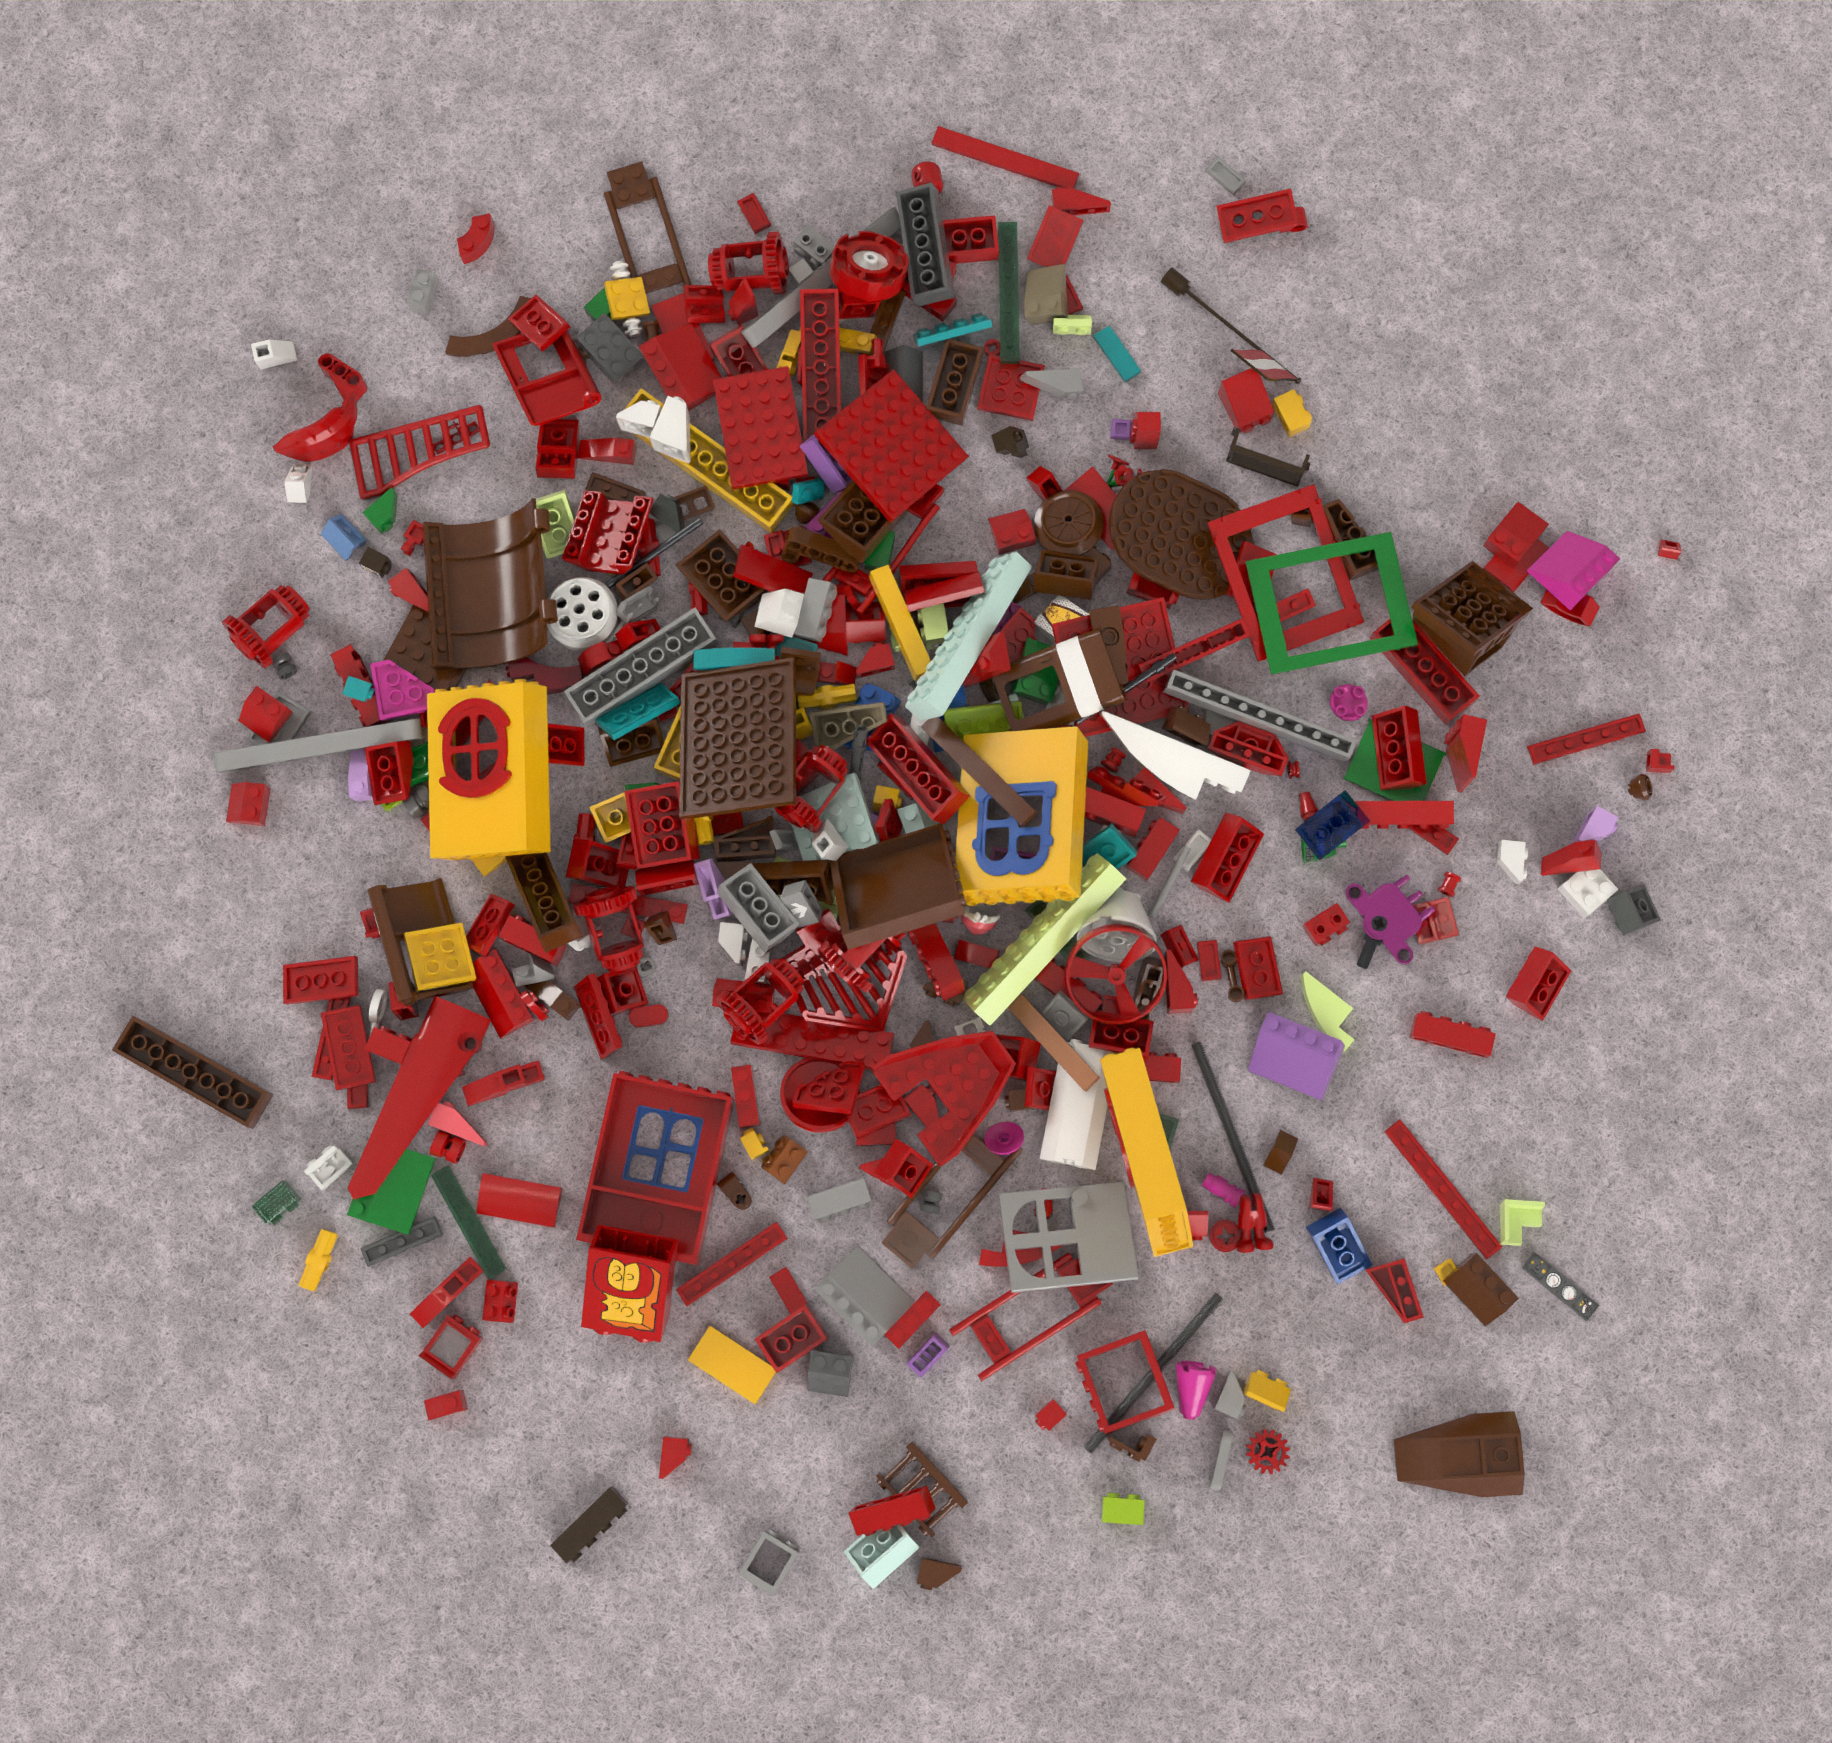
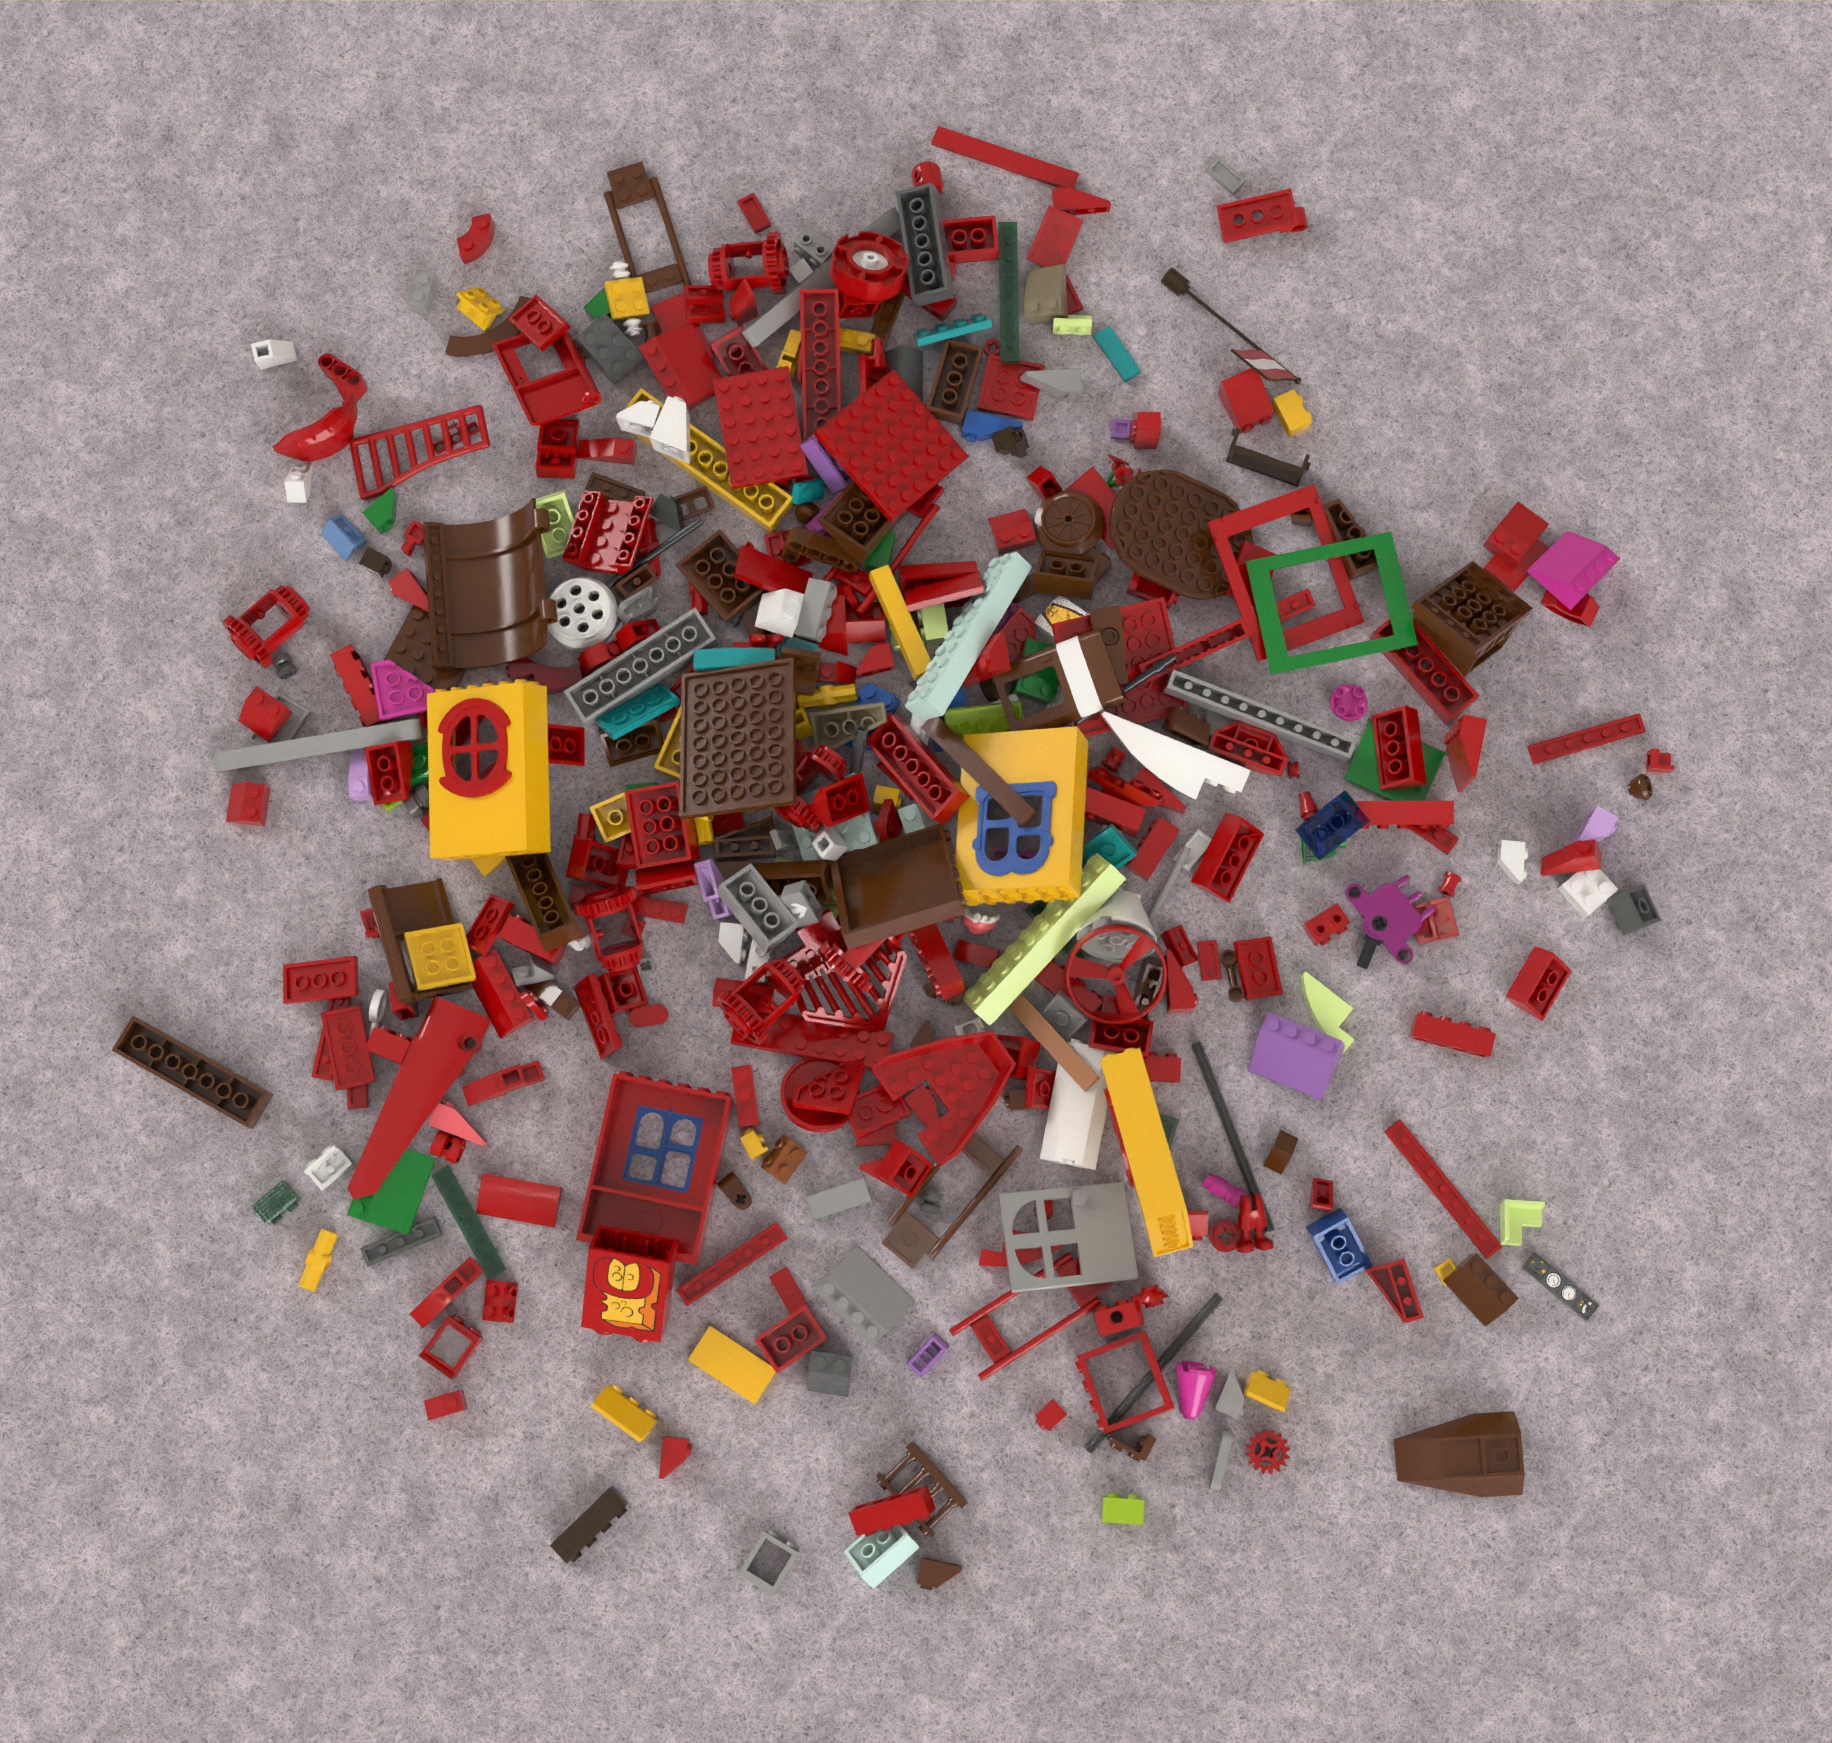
teal brick [342,676,375,702] -> none
reddish brown slope [644,911,677,945] -> none
red brick [884,1291,941,1349] -> none
dark pink dish [984,1122,1024,1155] -> none
red slope [1658,539,1682,560] -> none
none -> yellow bracket [456,287,506,331]
none -> yellow slope [590,1384,658,1443]
none -> red slope [809,773,870,827]
none -> blue slope [962,410,1023,442]
none -> red brick [1093,1284,1170,1337]

